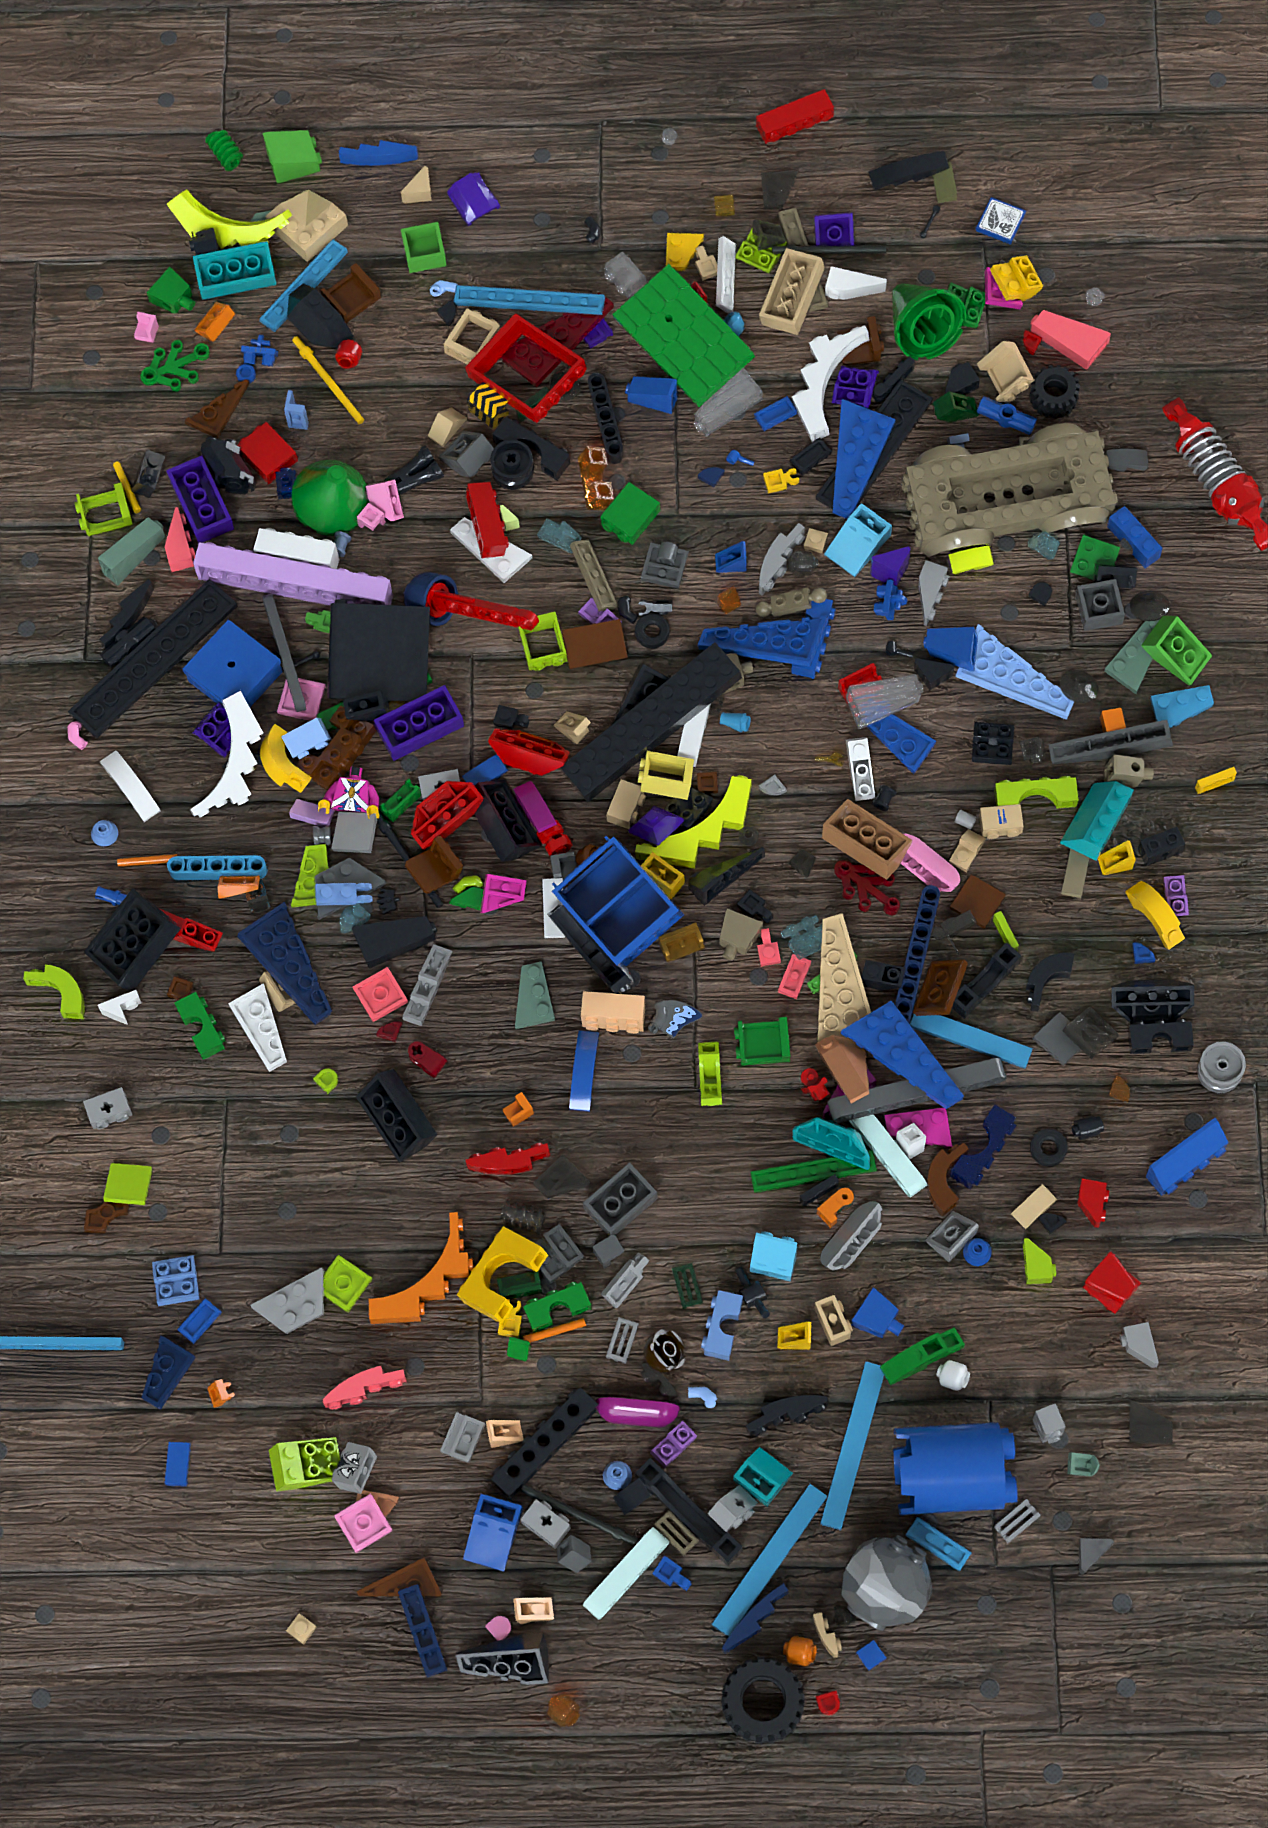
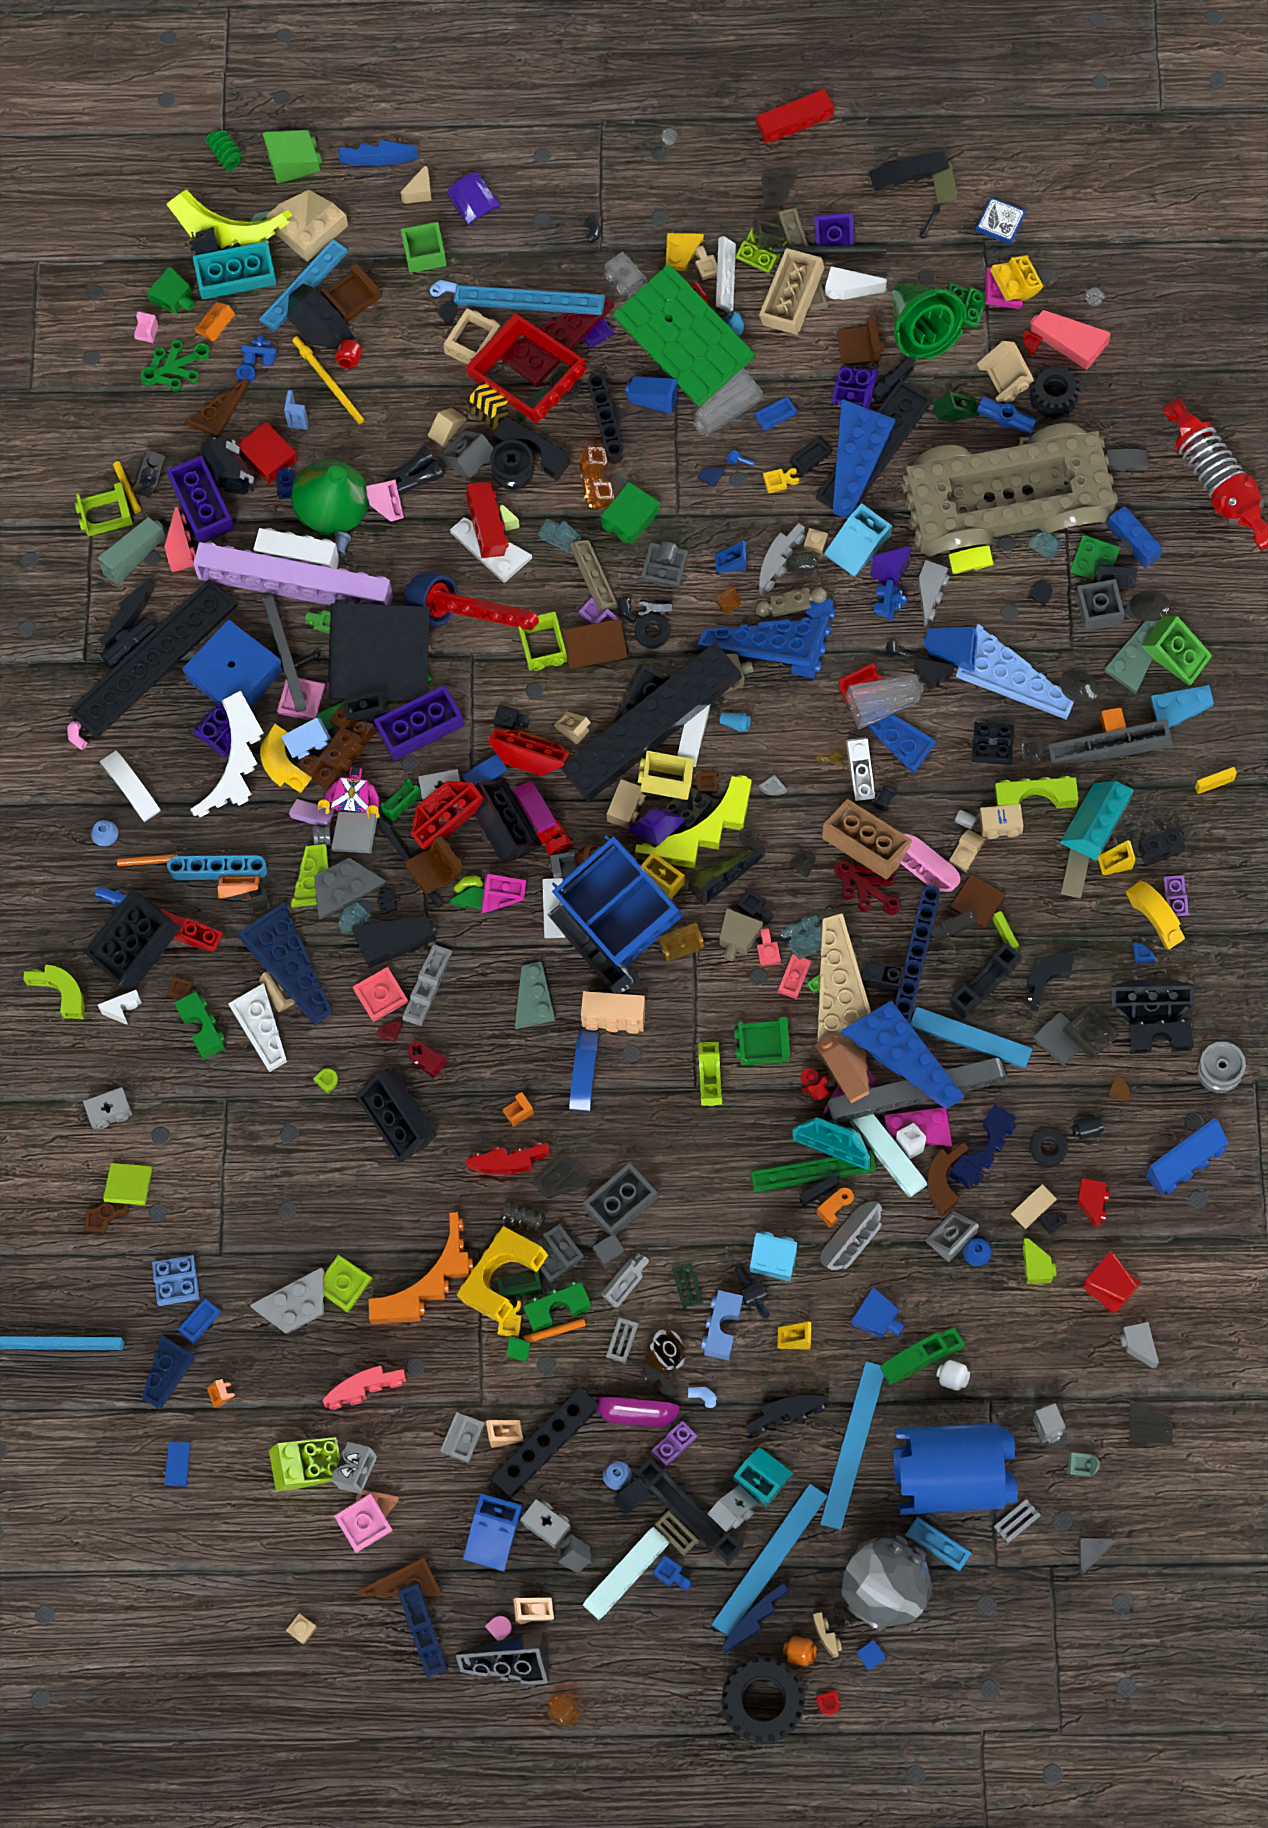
medium blue hinge [315,883,373,905] -> none
bright pink panel [357,503,386,531] -> none
pearl dark grey bar [521,1485,640,1546] -> none
dark grey arm [648,1000,702,1039] -> none
clear yellow tile [714,195,735,216] -> none
white arch [792,325,869,442] -> none
tan brick [814,1295,853,1346] -> none
reddish brown tile [913,959,968,1016] -> none
black slope [944,361,980,395] -> none
sand blue tile [947,433,970,448] -> none
dark tan torso [1104,755,1154,788] -> none

